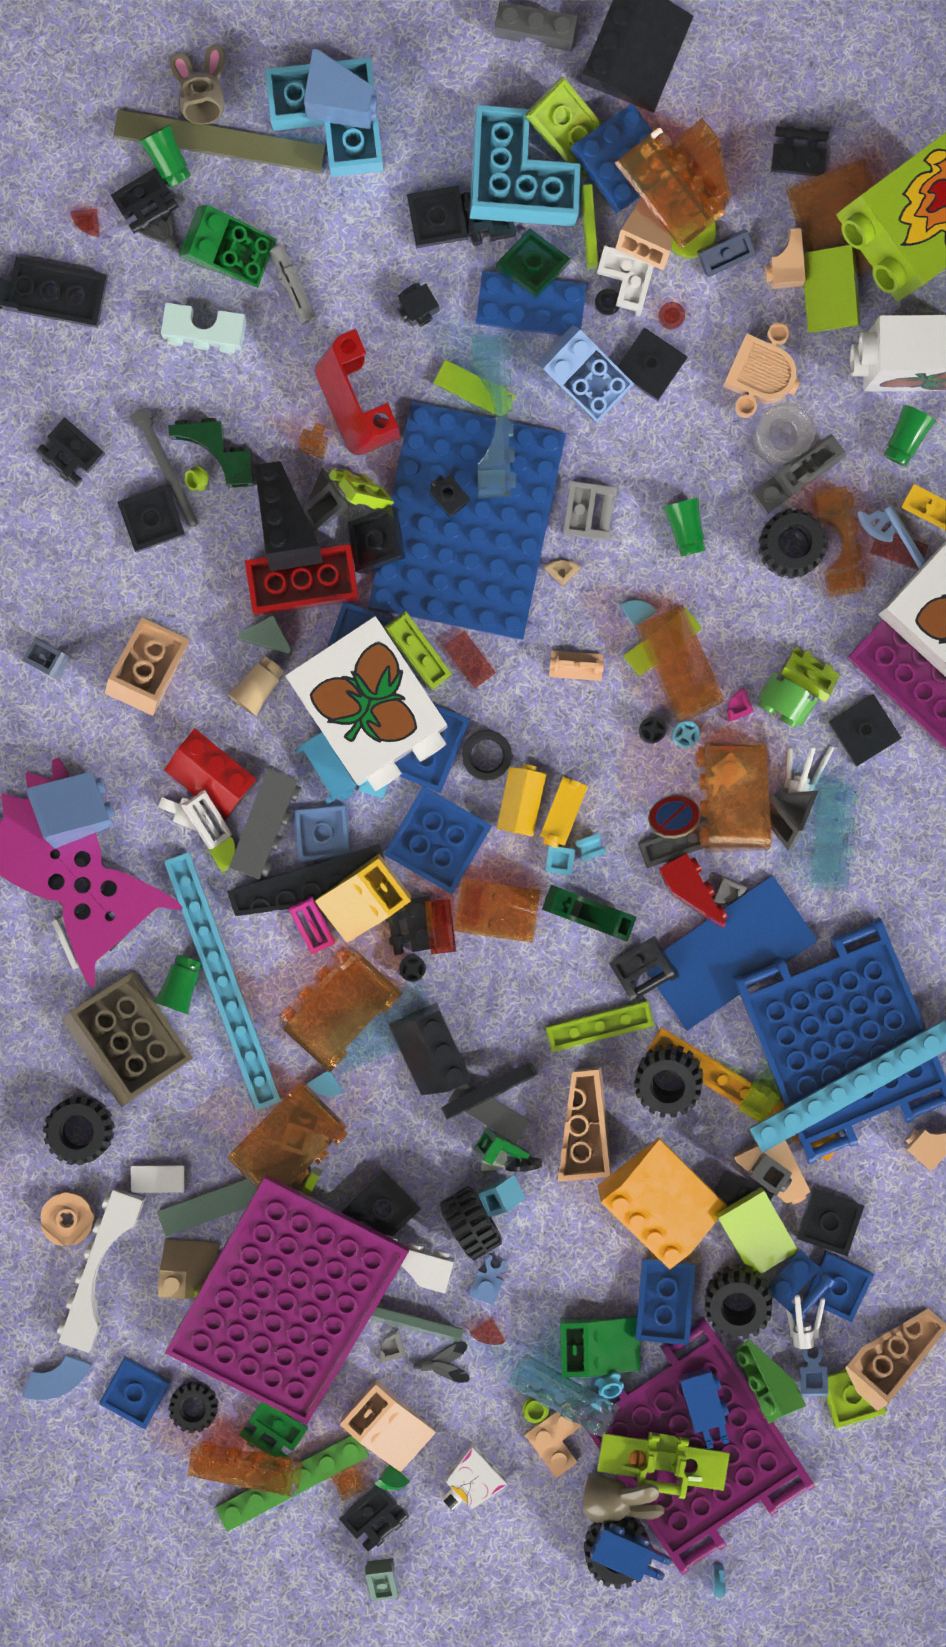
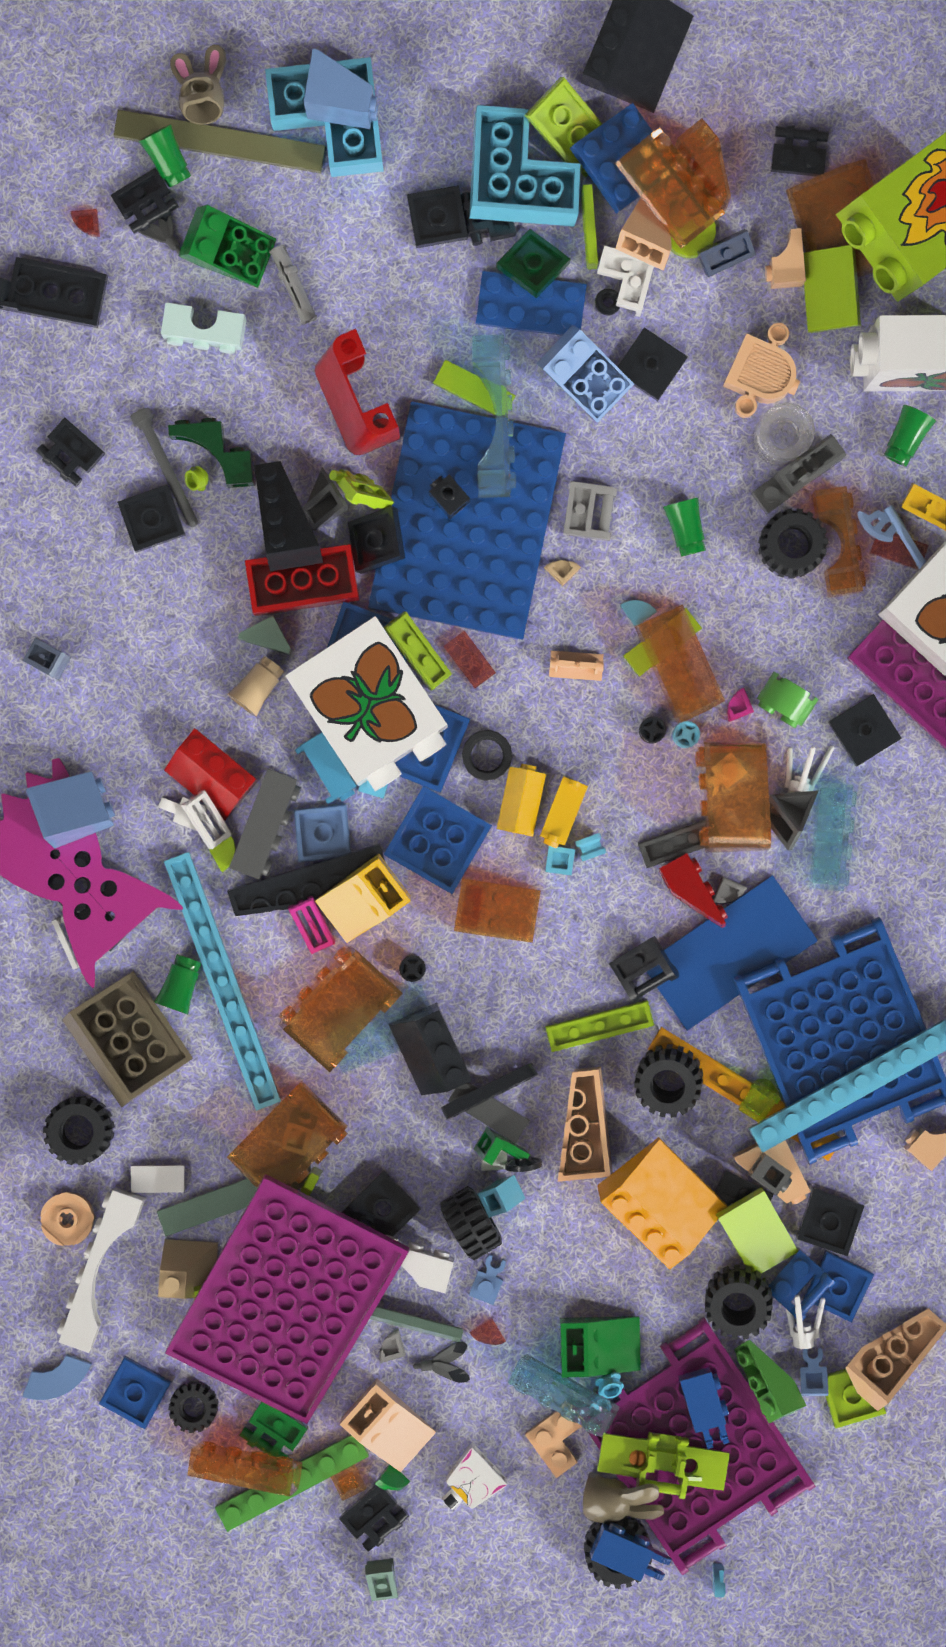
light nougat slope [105,617,190,716] -> none
clear orange tile [298,423,329,459] -> none
medium azure tile [307,1069,343,1096] -> none
black plate [385,896,438,955] -> none
black brick [397,283,440,327] -> none
clear red tile [425,899,457,955] -> none
dark grey arch [494,1,577,51] -> none
lime plate [522,1396,549,1423] -> none
dark green arch [542,885,637,942] -> none
blue plate [635,1259,696,1345] -> none
piece [648,795,701,839] -> none
clear red tile [658,302,685,330] -> none
lime plate [780,646,841,702] -> none

